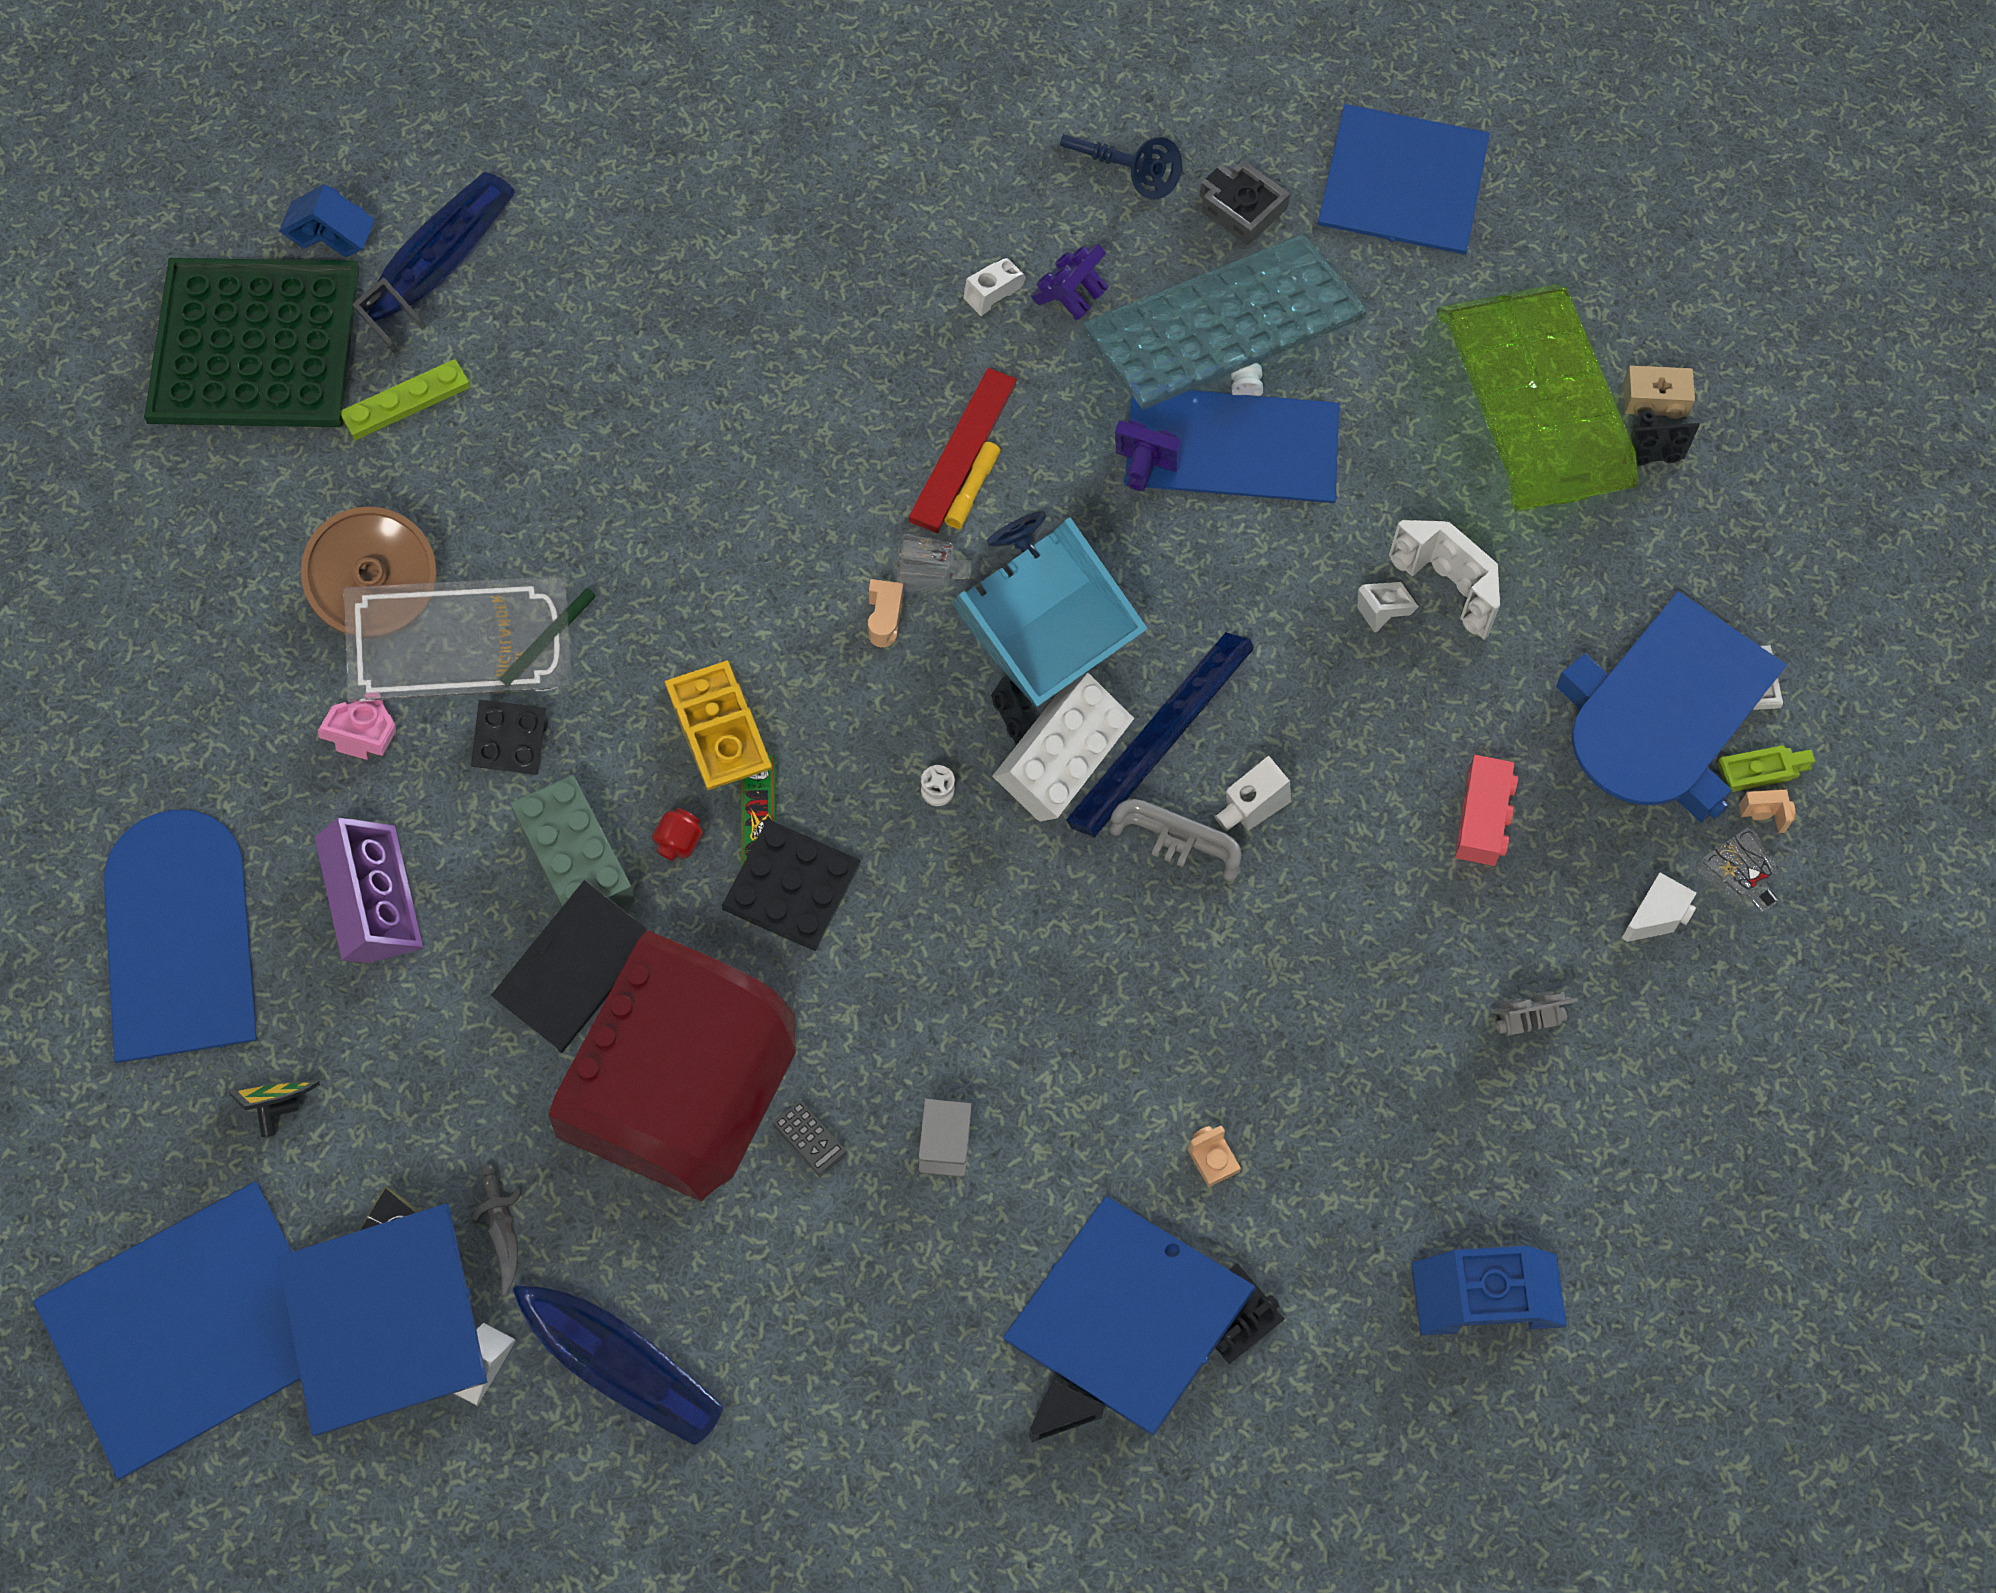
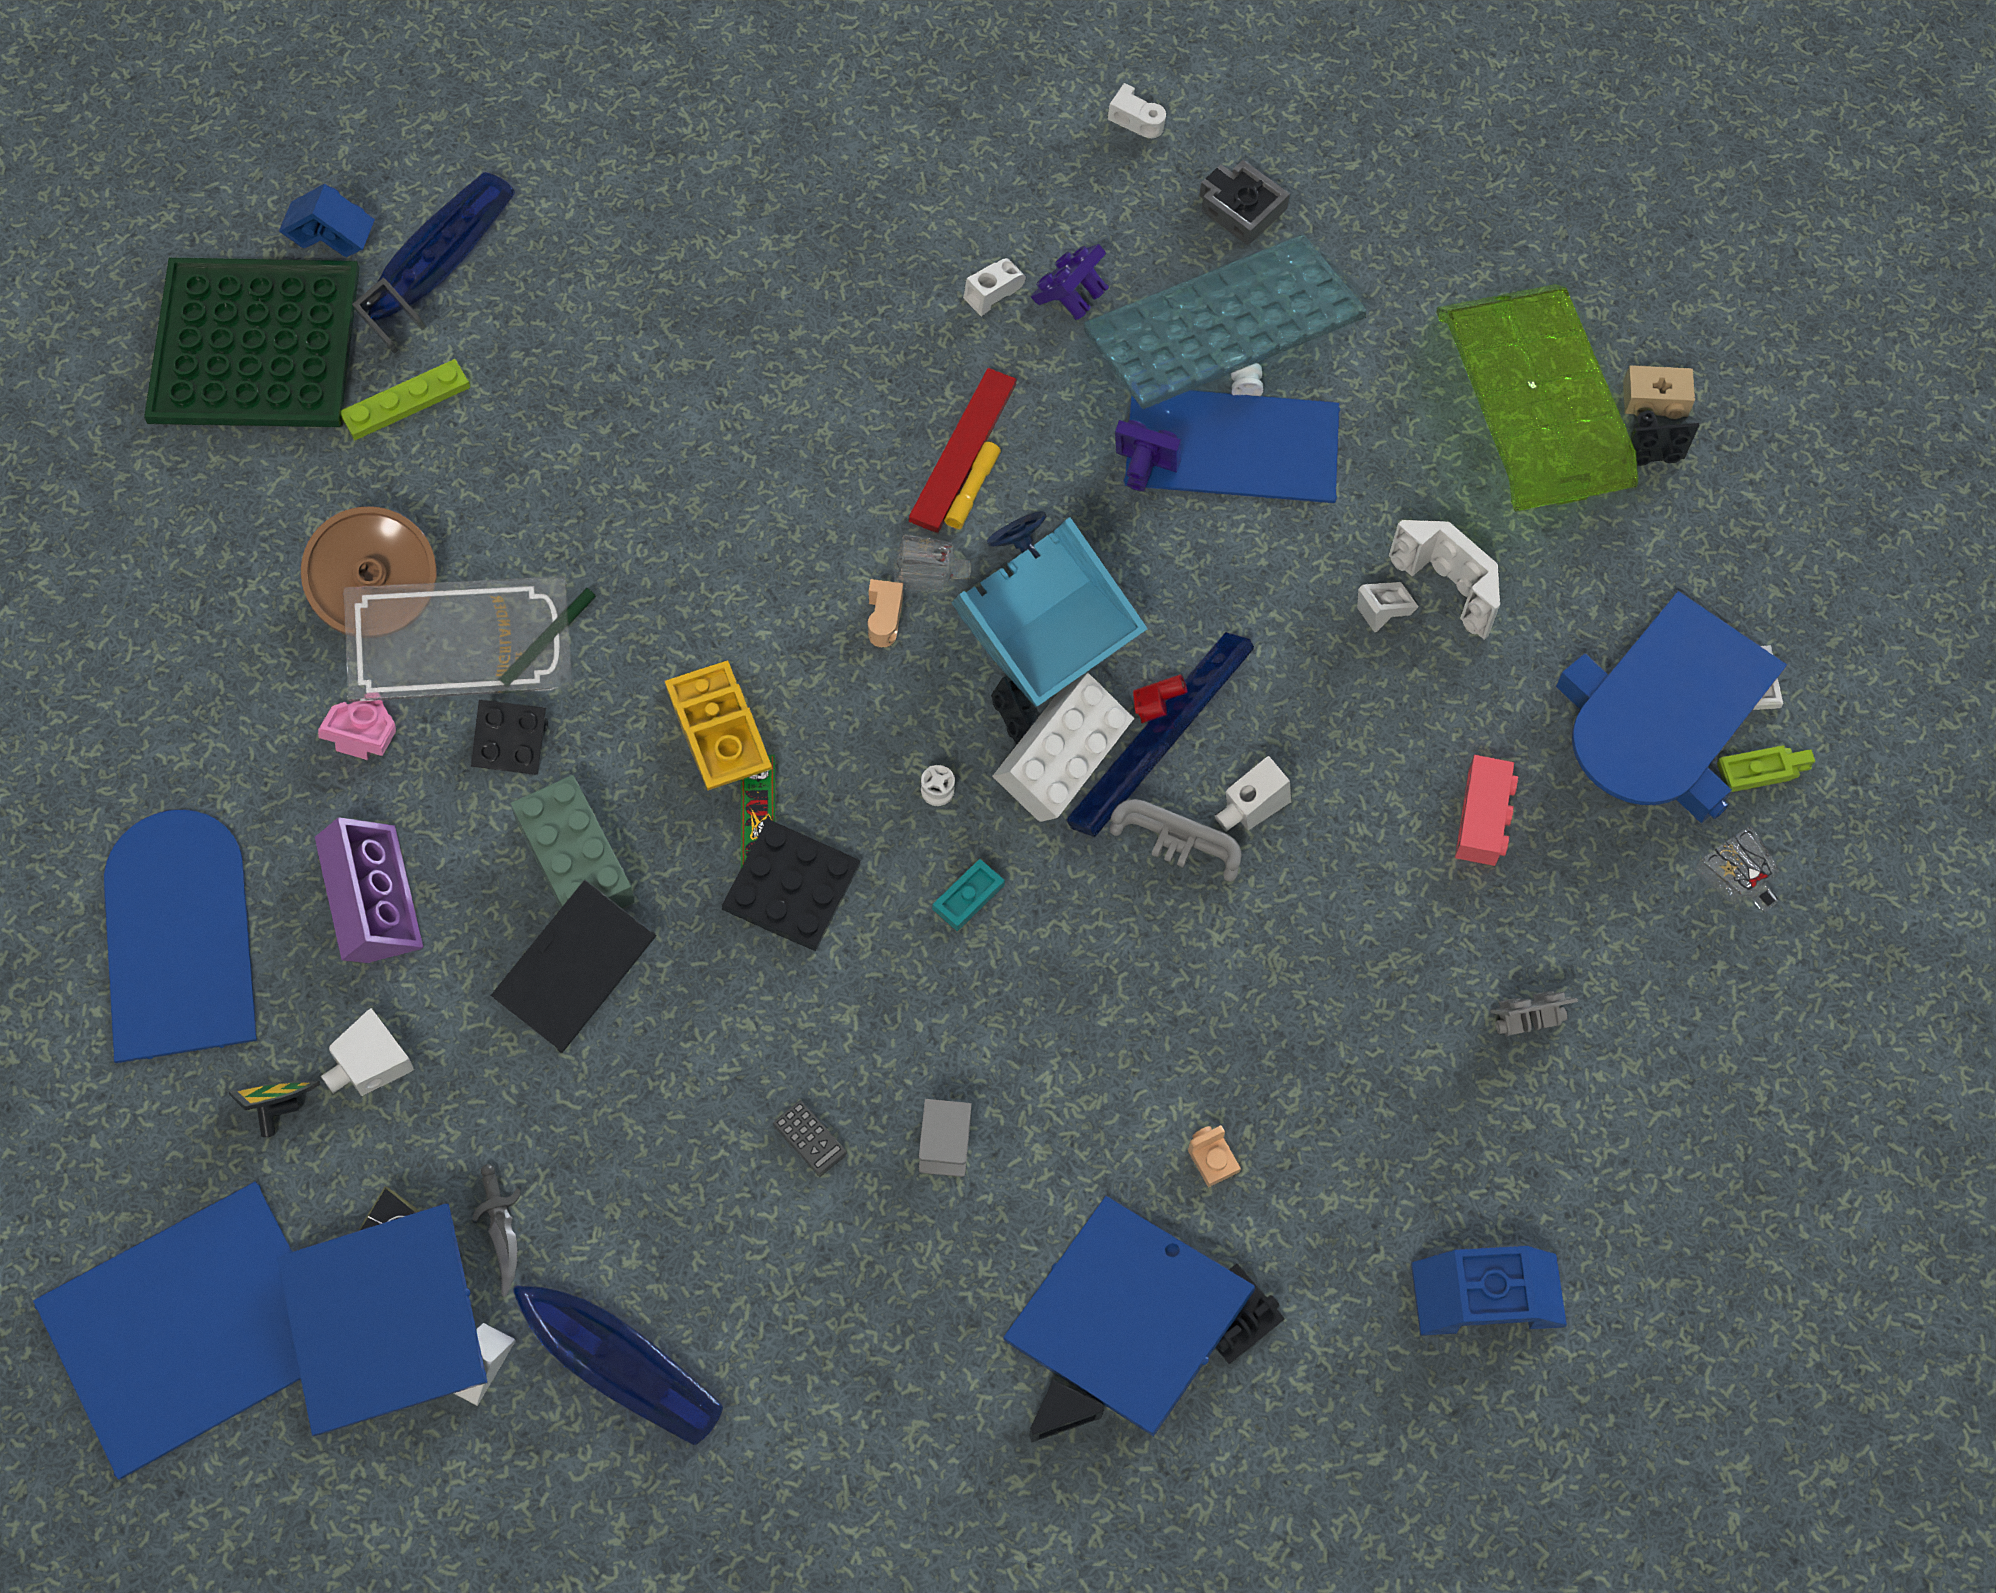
dark red slope [548,930,796,1202] -> none
red head [651,808,703,862] -> none
dark blue dish [1060,134,1182,200] -> none
blue piece [1317,104,1490,255] -> none
white slope [1622,873,1696,942] -> none
light nougat bracket [1739,789,1796,833] -> none
none -> white torso [321,1008,414,1096]
none -> teal plate [932,859,1005,932]
none -> white leg [1108,83,1166,138]
none -> red piece [1133,674,1187,724]

